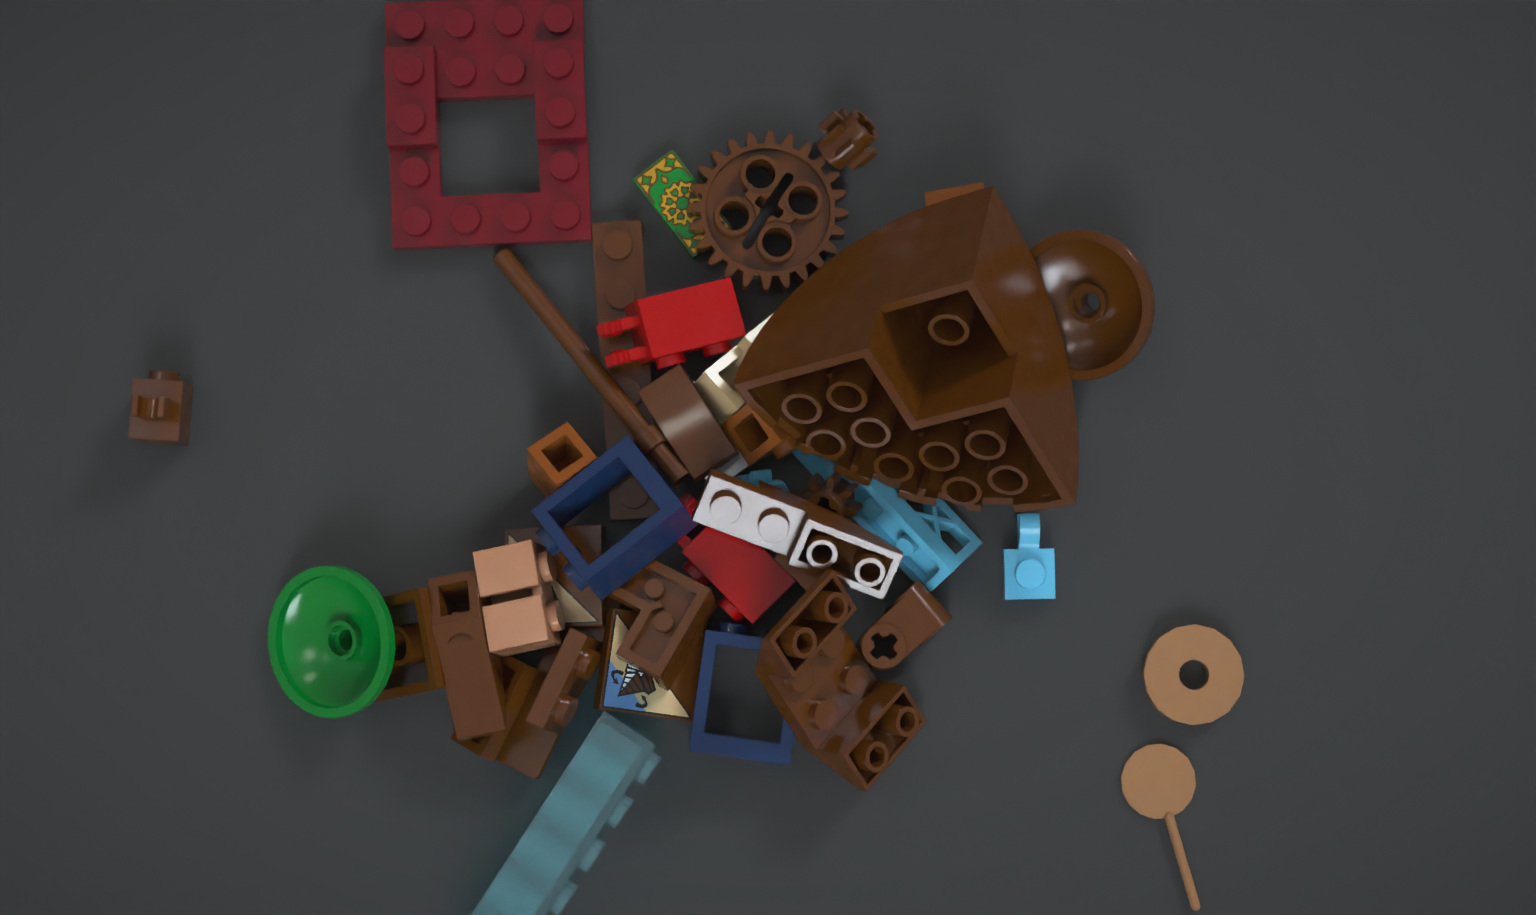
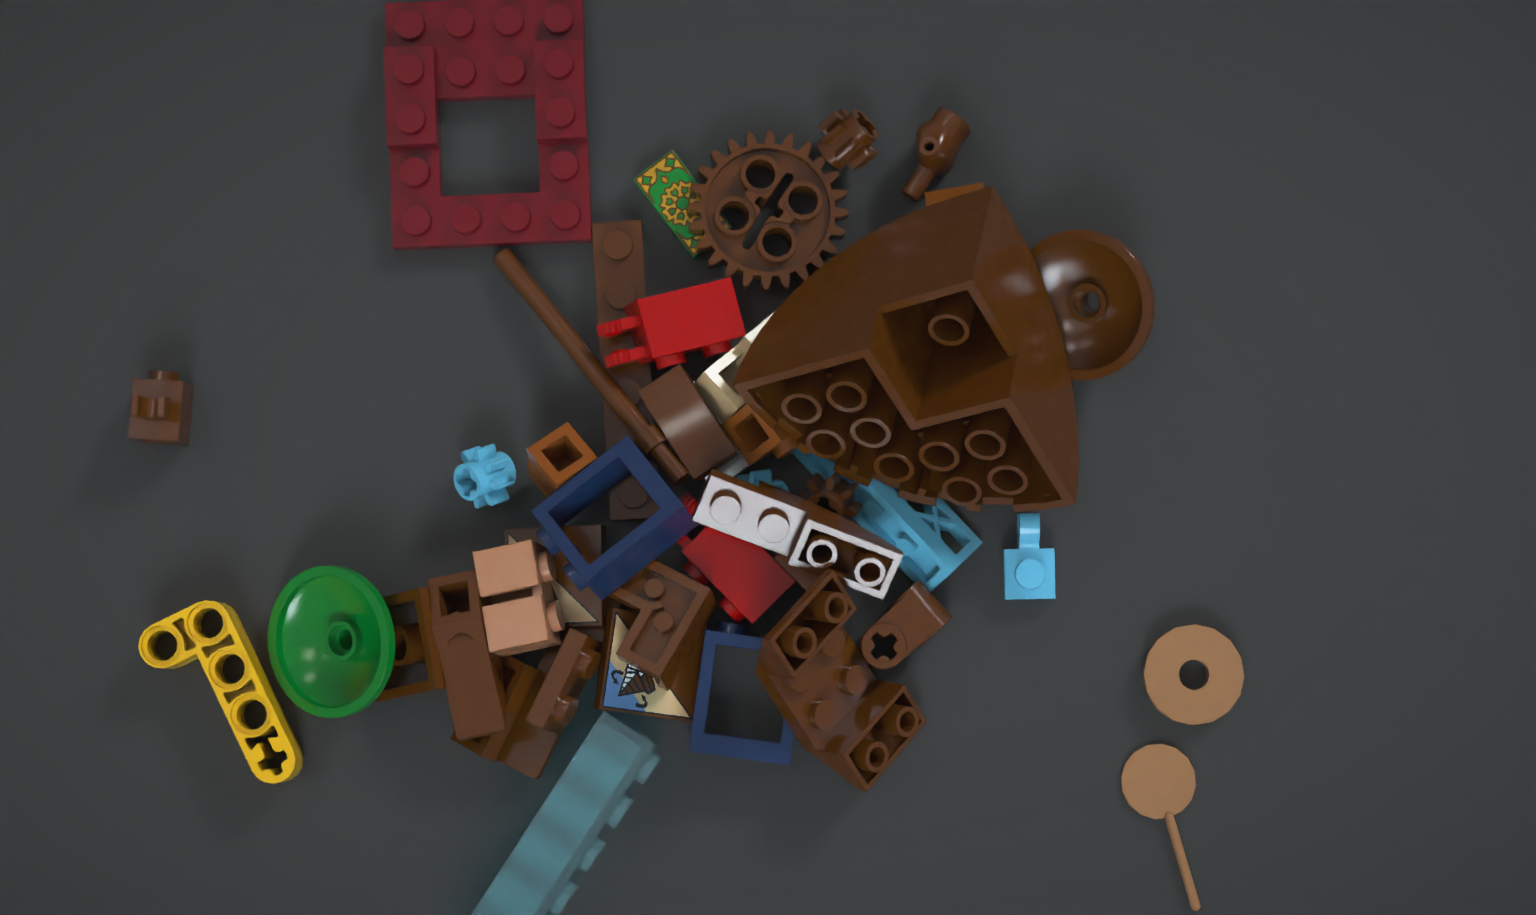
none -> yellow beam [138,600,304,784]
none -> medium azure gear [453,444,516,509]
none -> reddish brown piece [901,107,971,202]

